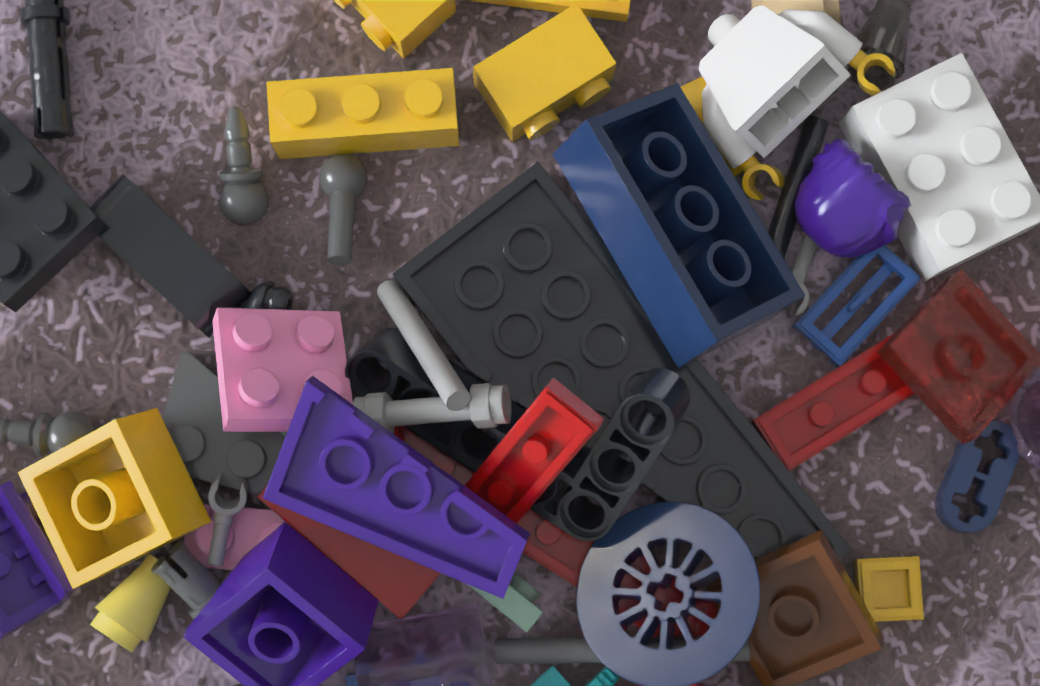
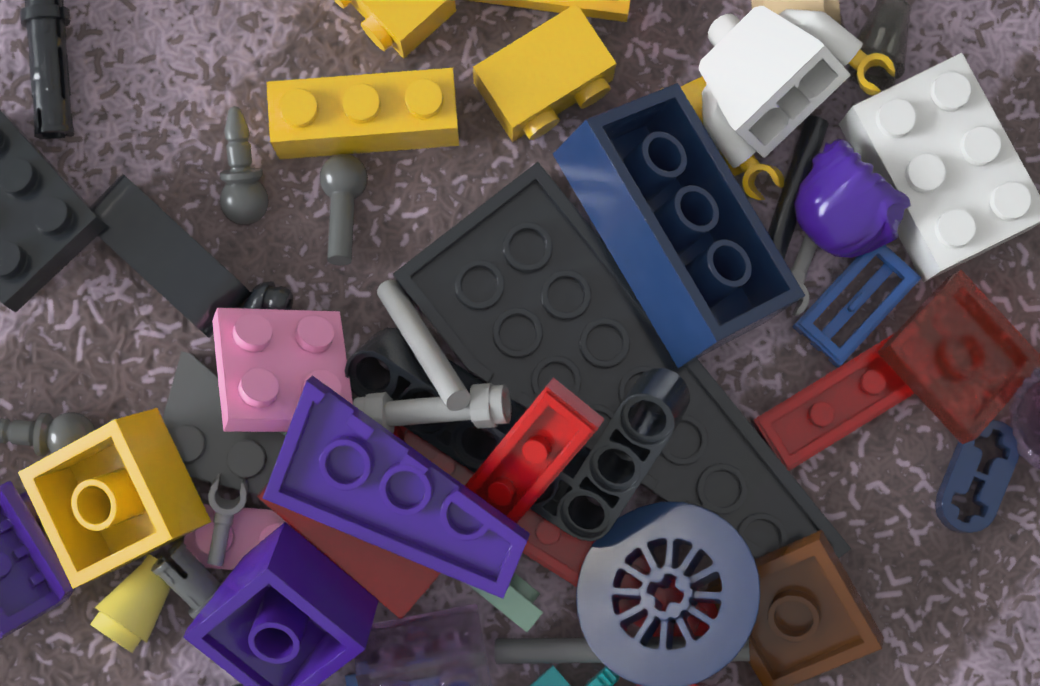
yellow tile [853,556,924,622] -> none

